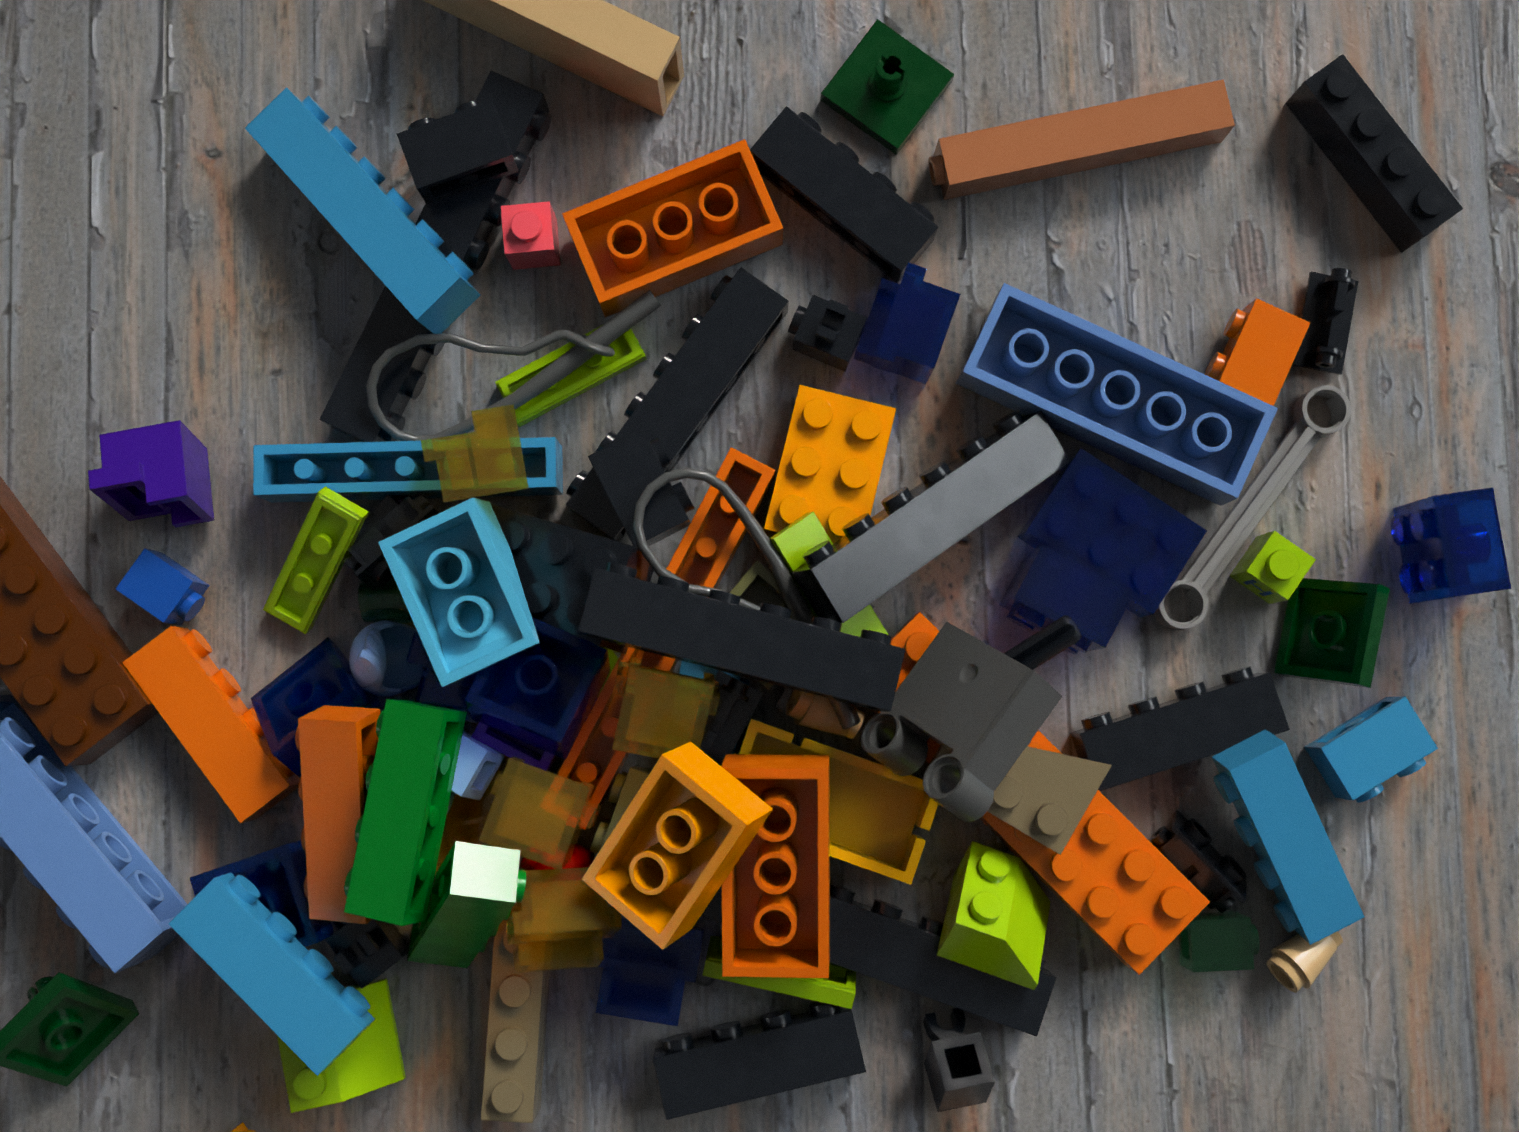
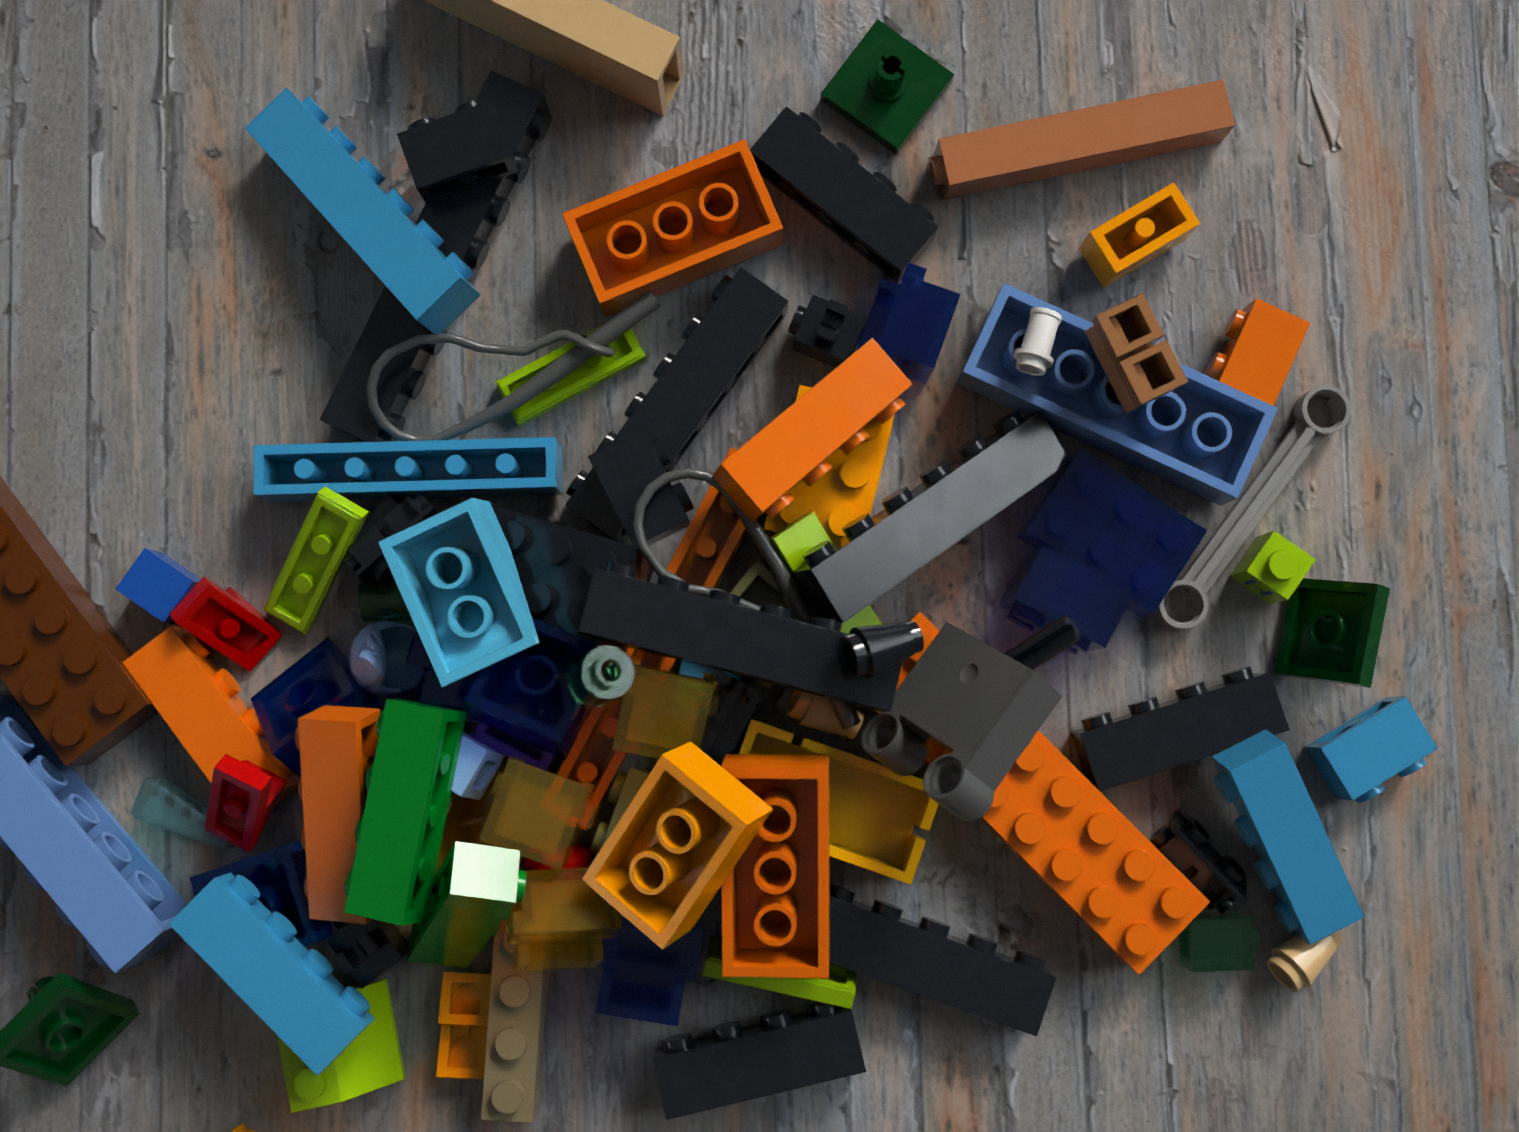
dark purple plate [88,420,214,528] -> none
clear yellow plate [421,404,529,502] -> none
coral brick [501,201,561,270] -> none
black brick [923,1008,995,1112] -> none
dark tan wing [924,745,1112,855] -> none
lime slope [937,841,1051,990] -> none
black brick [1285,54,1463,253] -> none
black hinge [1293,268,1358,375] -> none
clear blue brick [1391,488,1511,604] -> none
none -> clear light blue slope [130,776,236,849]
none -> red slope [170,576,283,671]
none -> red slope [205,754,286,853]
none -> light orange slope [436,972,491,1080]
none -> clear green brick [568,645,635,707]
none -> orange brick [712,337,913,523]
none -> black cone [839,621,924,680]
none -> white pin [1013,307,1062,376]
none -> light orange brick [1078,182,1200,289]
none -> medium nougat hips [1085,293,1188,413]

